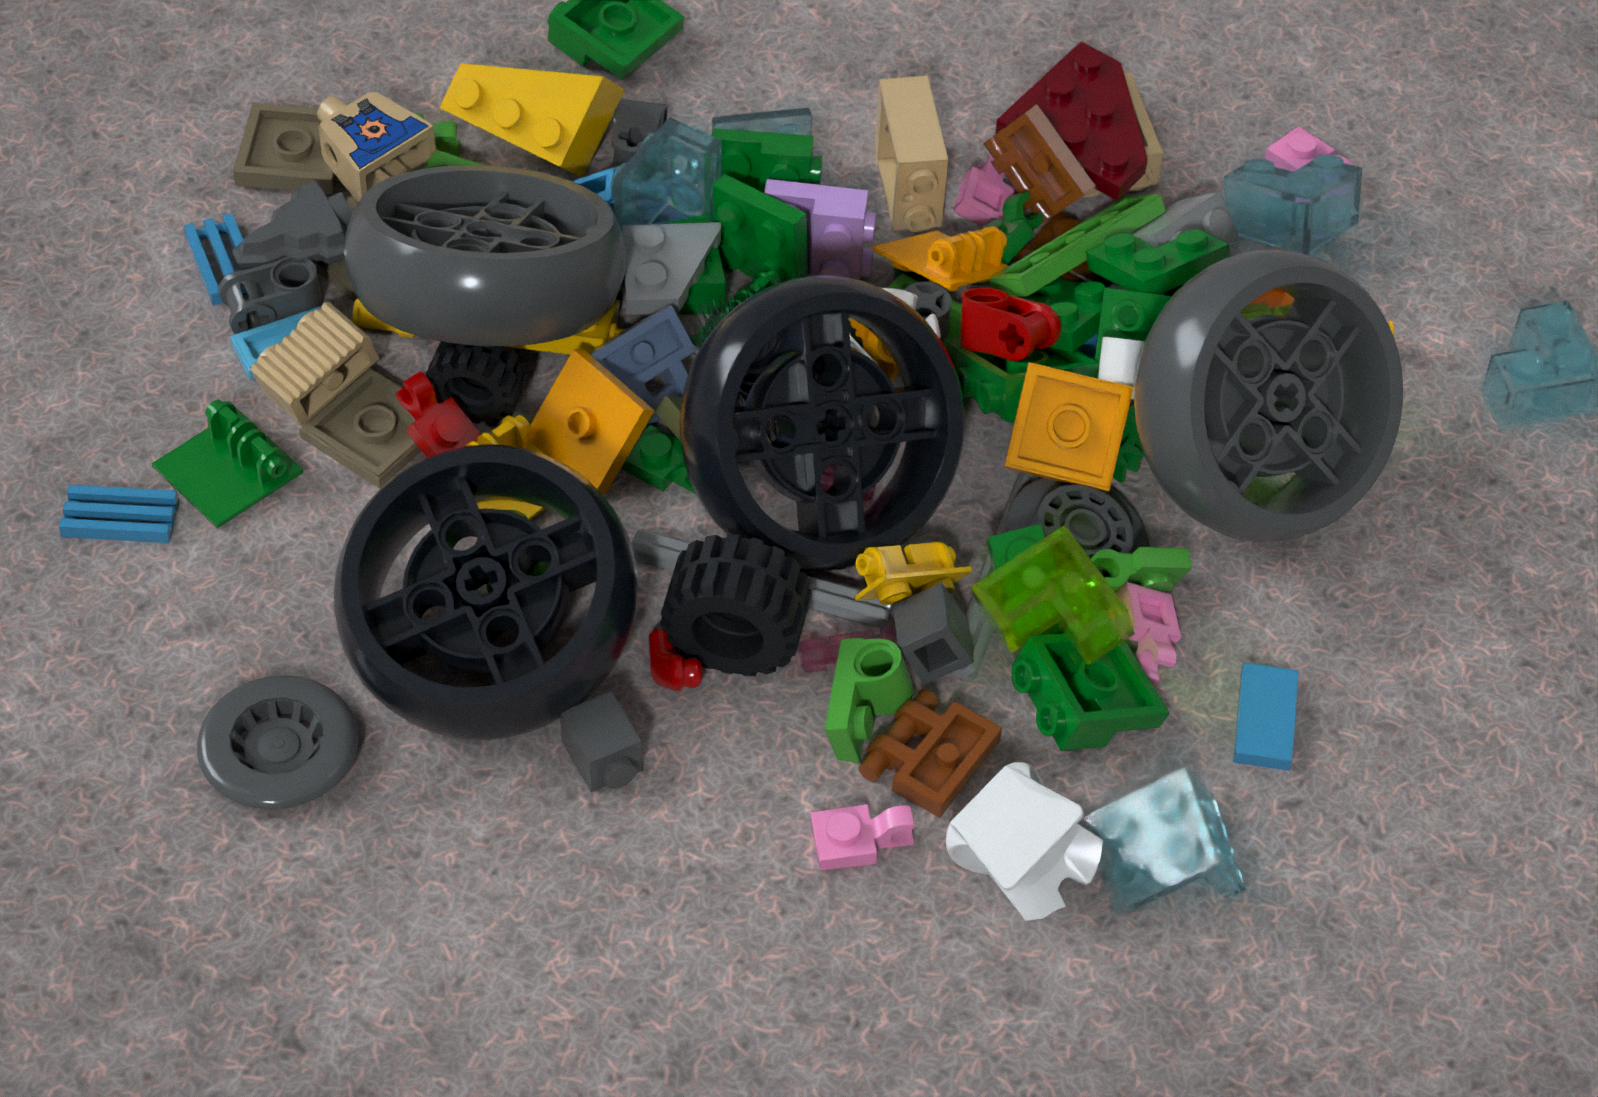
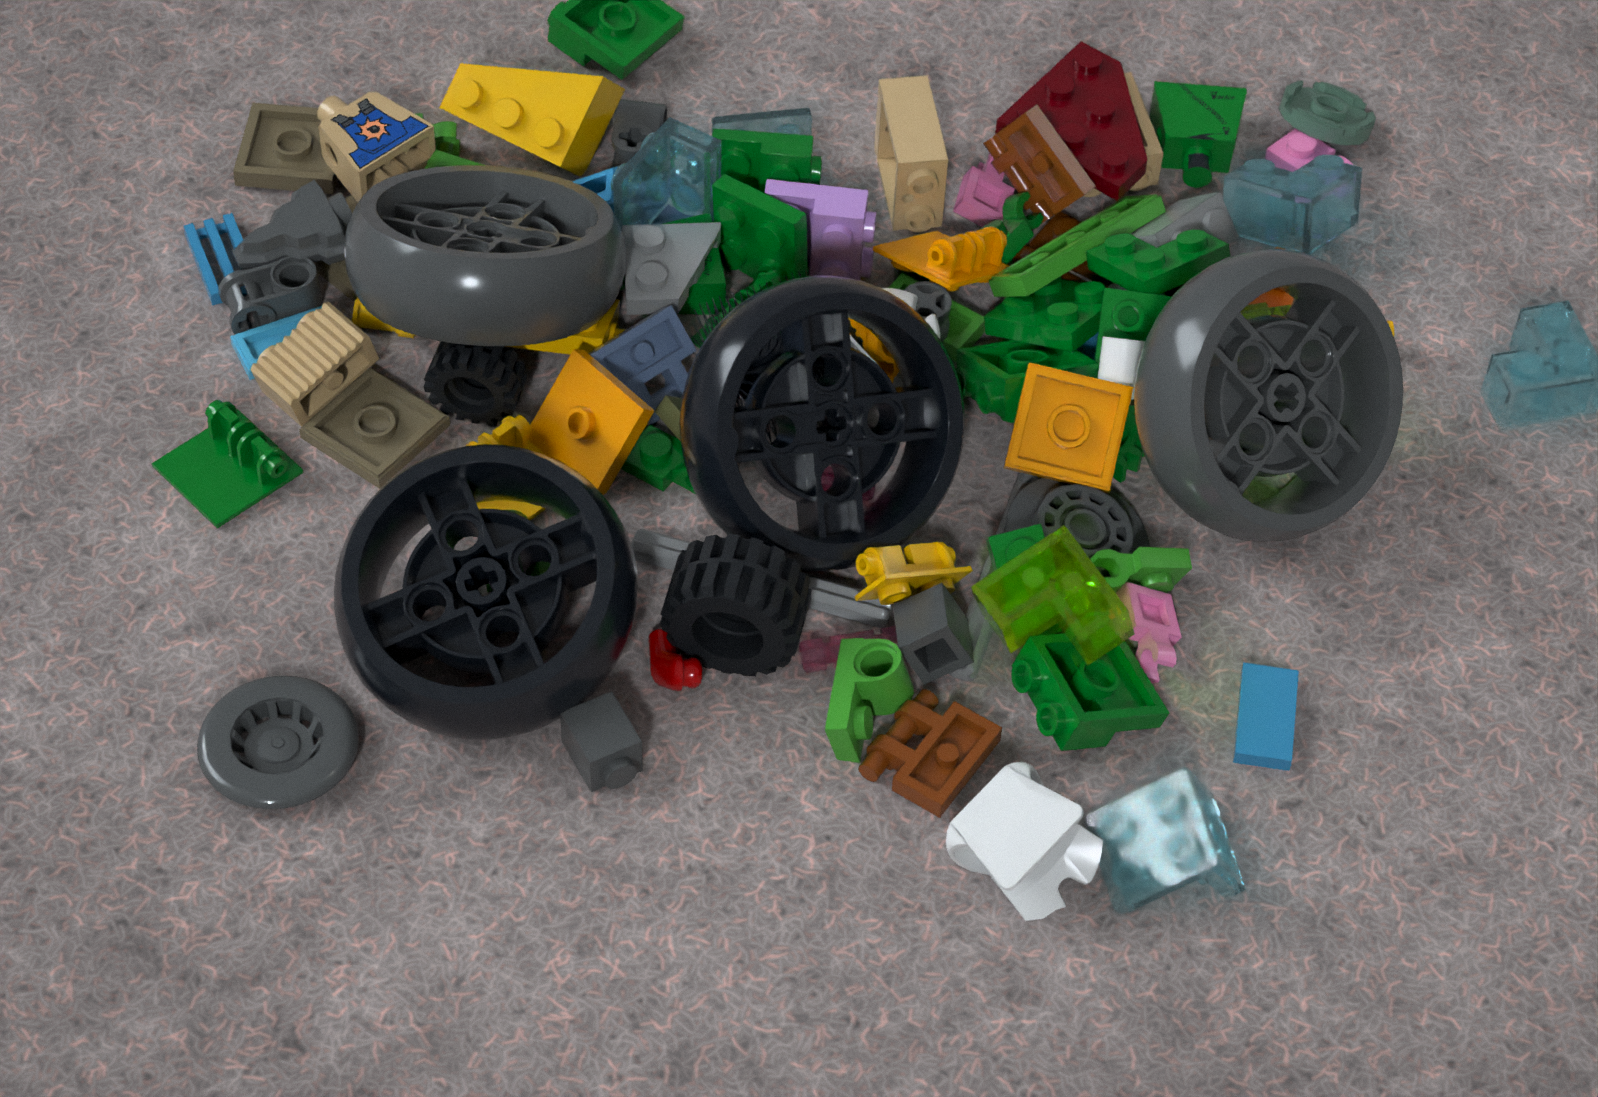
dark azure tile [59,485,179,543] -> none
red plate [395,371,481,458] -> none
bright pink plate [810,804,915,870] -> none
red piece [960,287,1061,361] -> none
none -> green torso [1149,81,1247,188]
none -> sand green tile [1279,81,1376,146]

